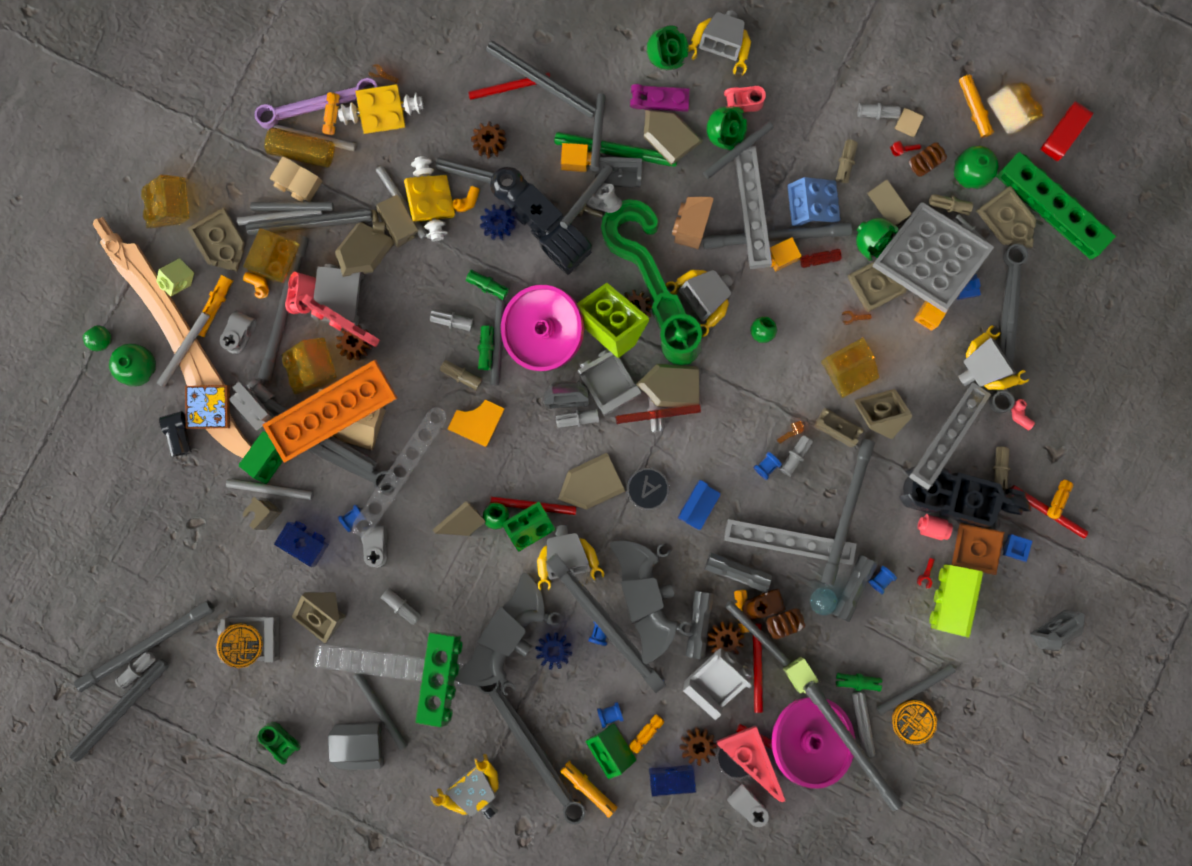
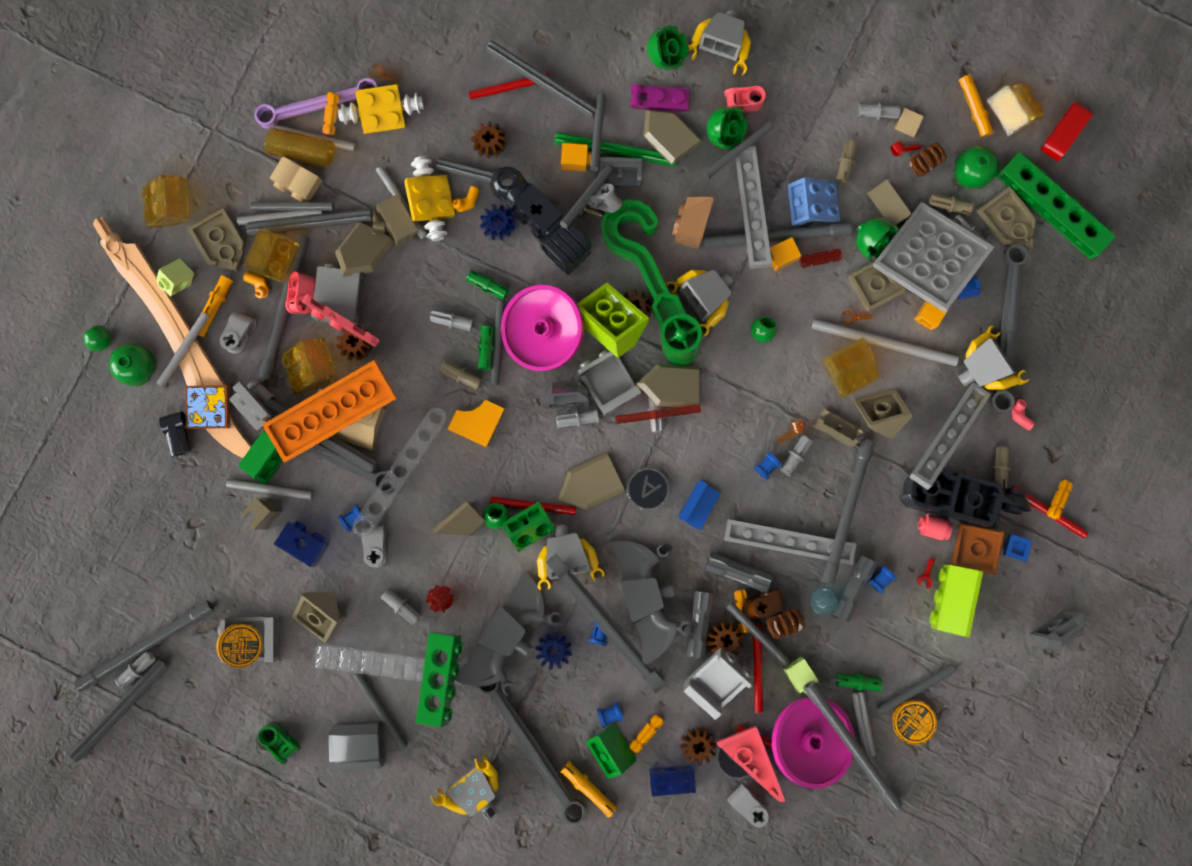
none -> clear red gear [426,585,454,613]
none -> light grey piece [811,318,959,366]

